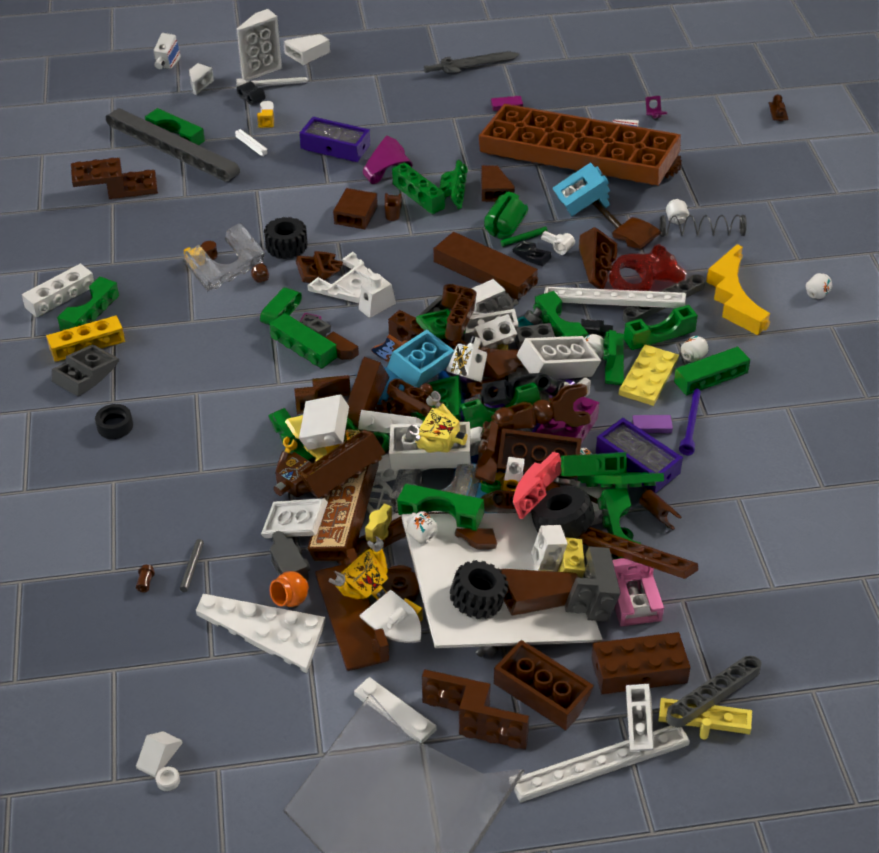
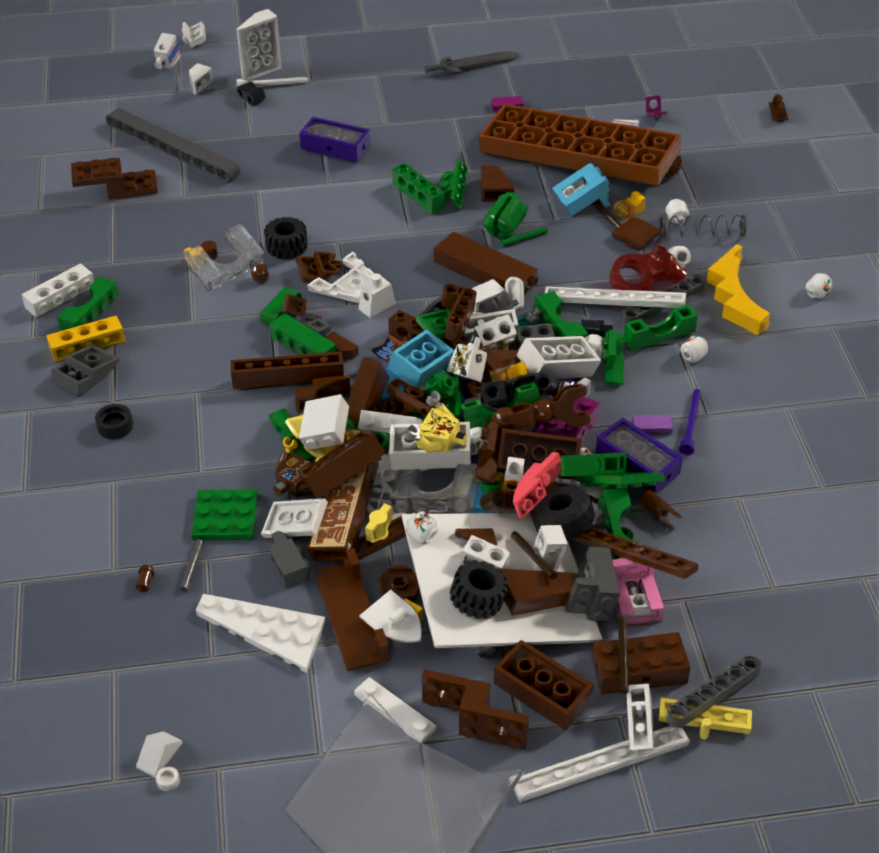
green arch [145,108,205,145] -> none
white axle [235,129,268,156] -> none
yellow leg [257,101,274,128] -> none
orange piece [269,571,309,607] -> none
white slope [284,34,330,65] -> none
yellow torso [329,536,388,601] -> none
reddish brown brick [333,188,378,230] -> none
magenta panel [363,135,413,184] -> none
reddish brown piece [385,193,402,221] -> none
green arch [397,483,484,531] -> none
black slope [513,241,552,266] -> none
white axle [541,231,575,255] -> none
light yellow brick [557,537,585,578] -> none
reddish brown wedge [579,227,618,289] -> none
light yellow plate [619,345,679,406] -> none
green brick [674,346,751,396] -> none
none -> white bracket [182,21,206,48]
none -> green plate [192,489,258,540]
none -> reddish brown brick [230,351,344,389]
none -> reddish brown bracket [282,294,307,317]
none -> green brick [423,371,457,401]
none -> white brick [458,535,510,569]
none -> leg [490,361,528,382]
none -> white tile [505,277,524,312]
none -> dark brown bar [510,531,558,580]
none -> leg [613,191,646,219]
none -> dark brown bar [618,616,629,694]
none -> white head [666,246,691,268]

